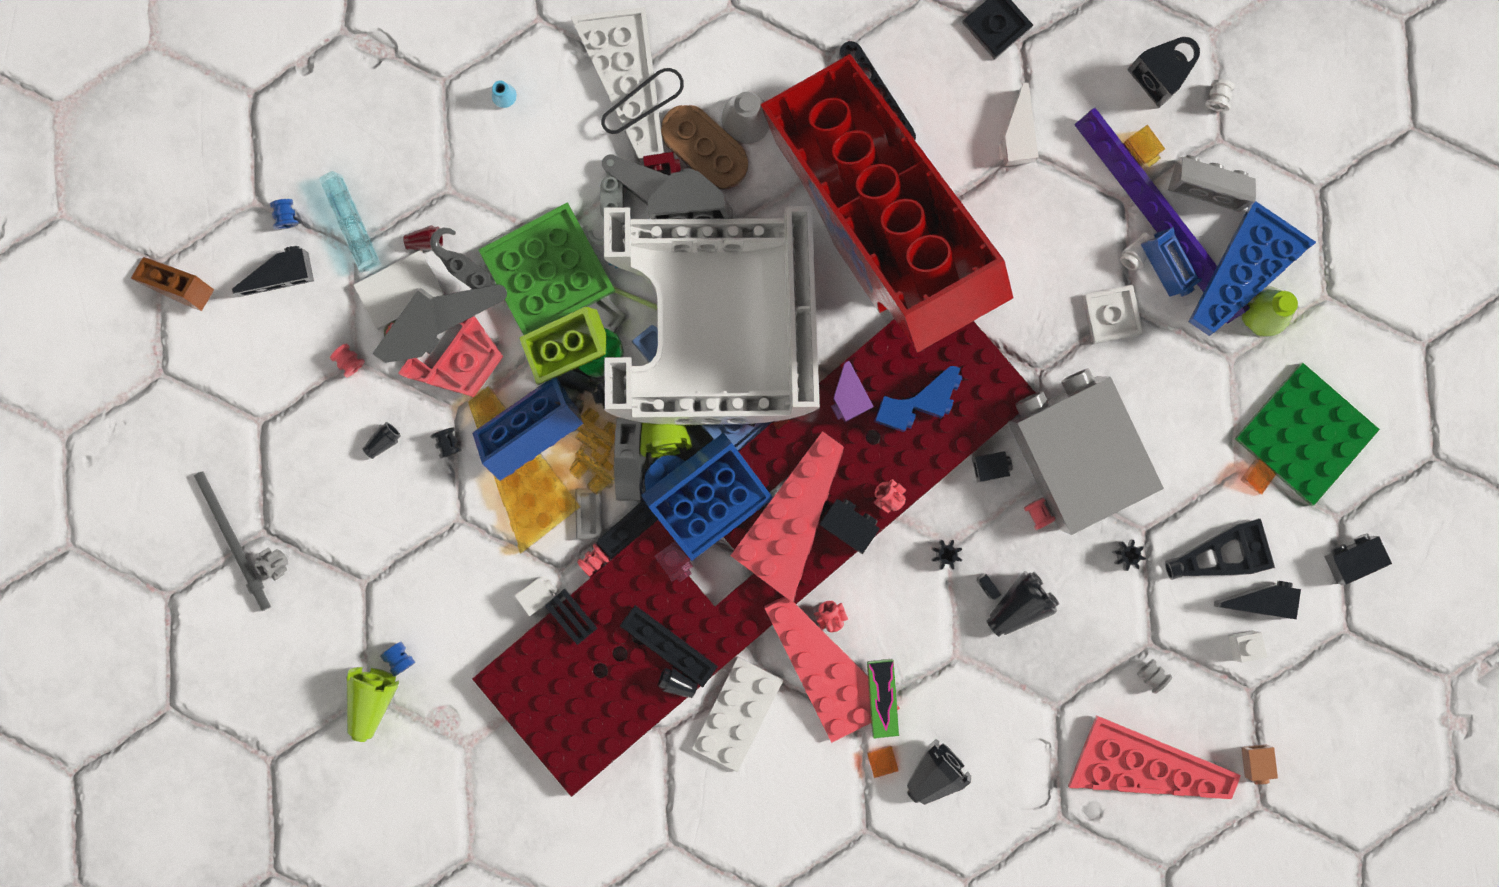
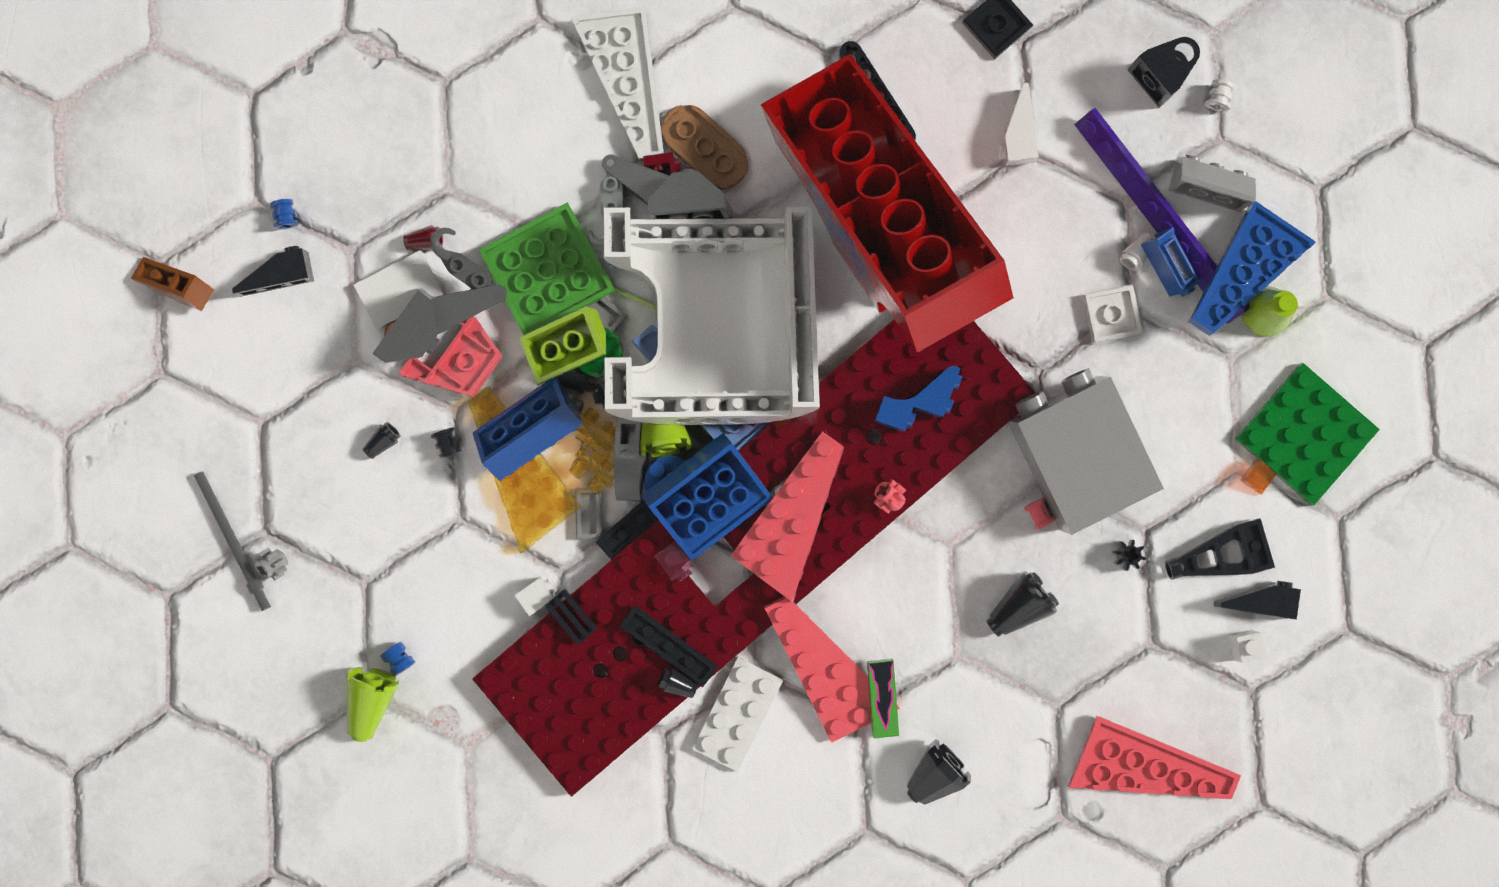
clear light blue brick [319,171,381,273] -> none
coral bush [330,343,365,378] -> none
medium azure cone [492,81,517,108] -> none
coral bush [577,544,611,577] -> none
black piece [601,68,684,134] -> none
light grey cone [722,92,769,144] -> none
coral gear [814,601,848,632] -> none
black brick [819,498,880,554] -> none
medium lavender slope [831,361,873,423] -> none
clear orange plate [867,745,899,778] -> none
black gear [931,540,962,570] -> none
black brick [972,451,1013,483] -> none
black tile [976,573,1002,600] -> none
clear yellow brick [1123,125,1165,167] -> none
light grey bush [1137,659,1172,694] -> none
nougat brick [1241,744,1278,785] -> none
black brick [1324,533,1392,585] -> none

